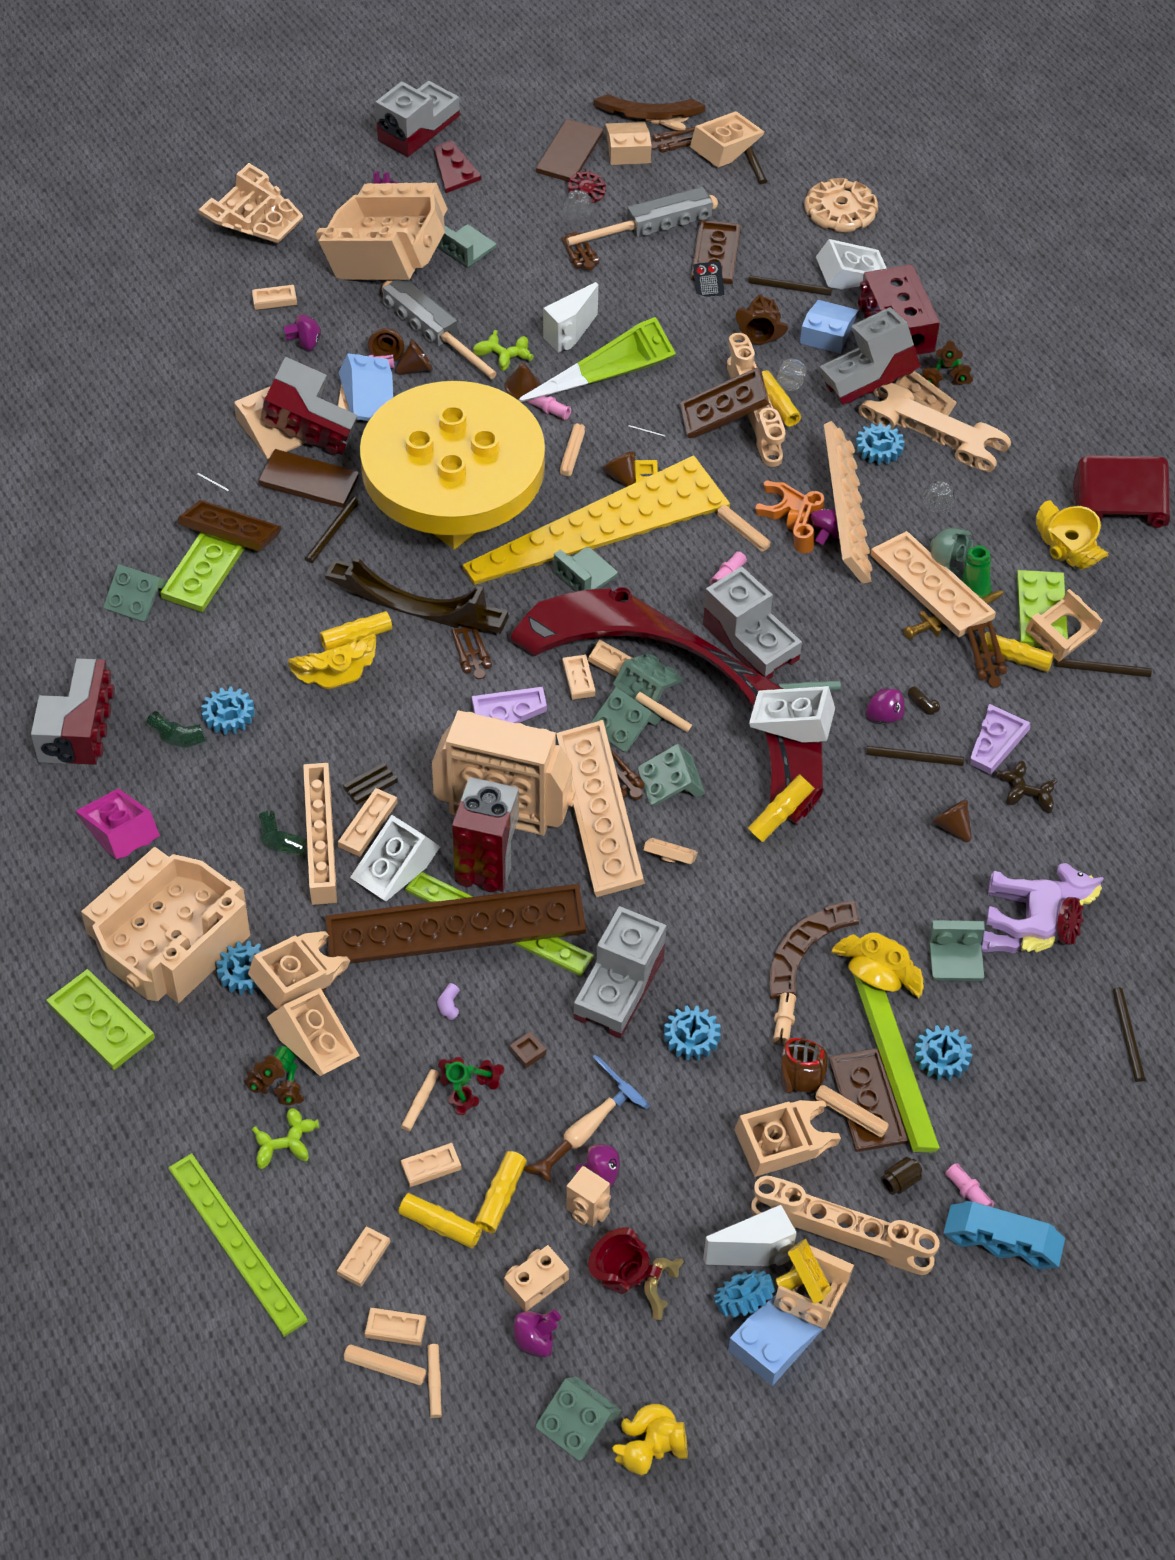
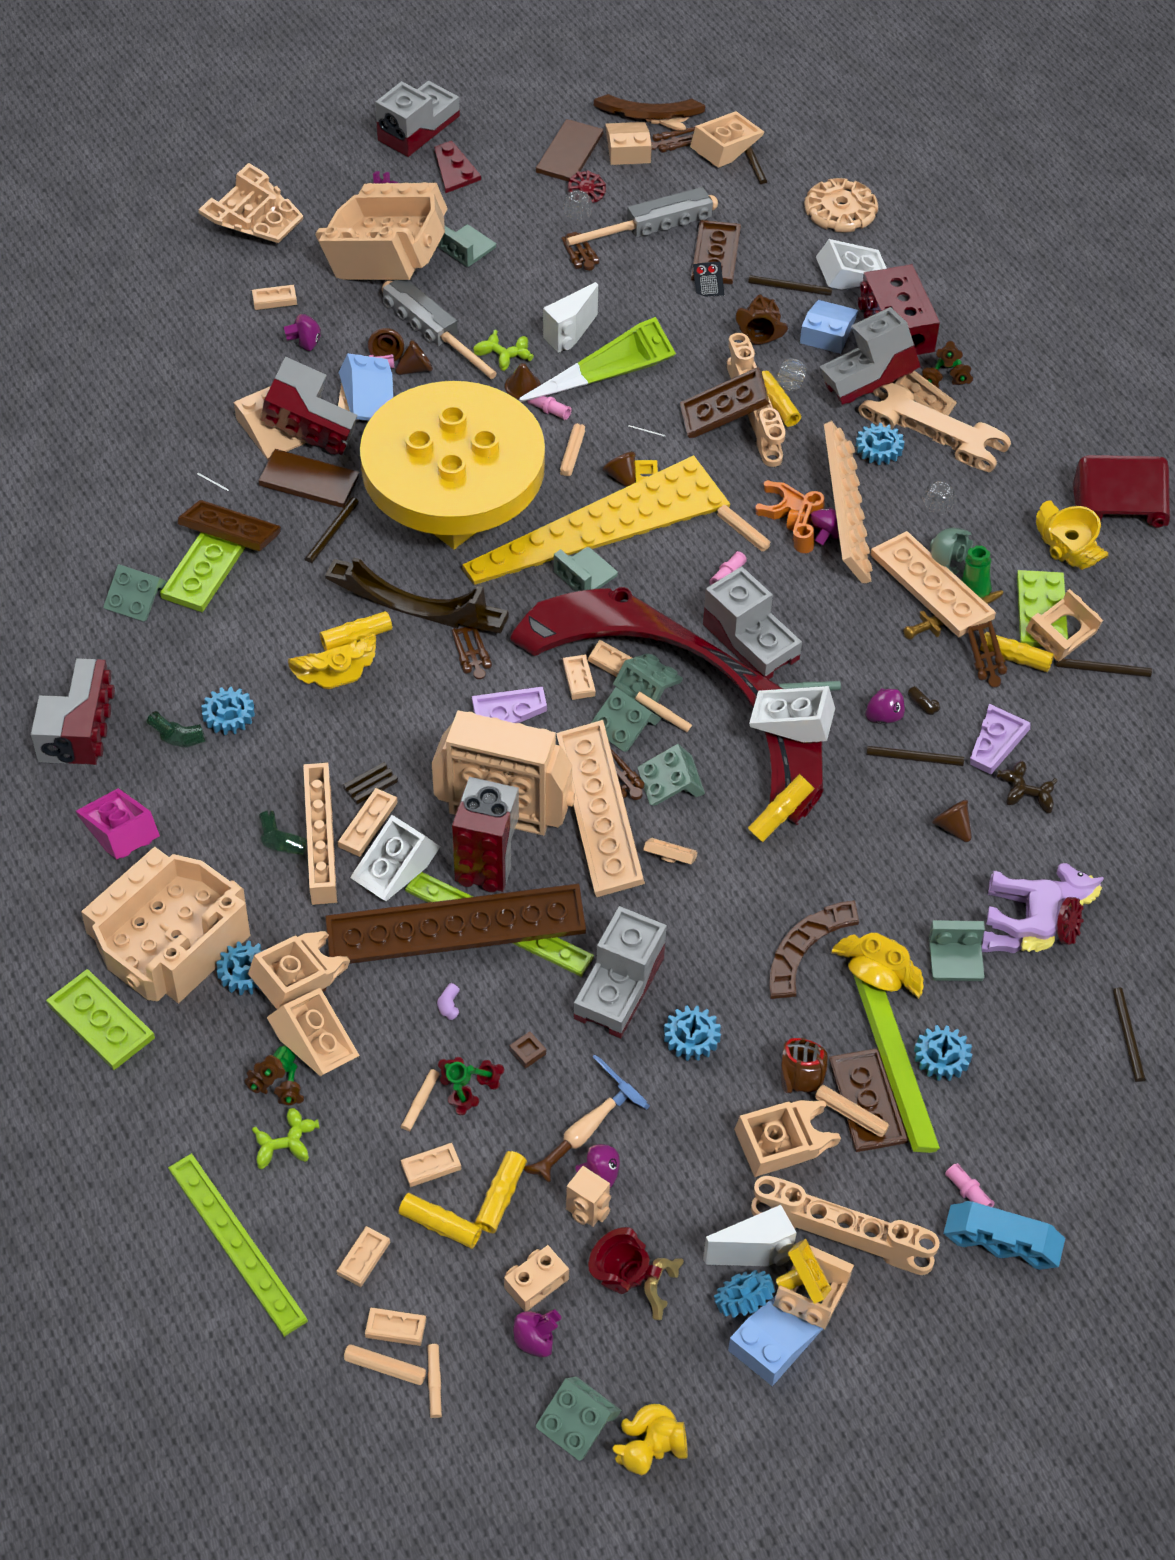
light nougat pin [773,993,796,1045] -> none
dark brown brick [881,1157,922,1195] -> none

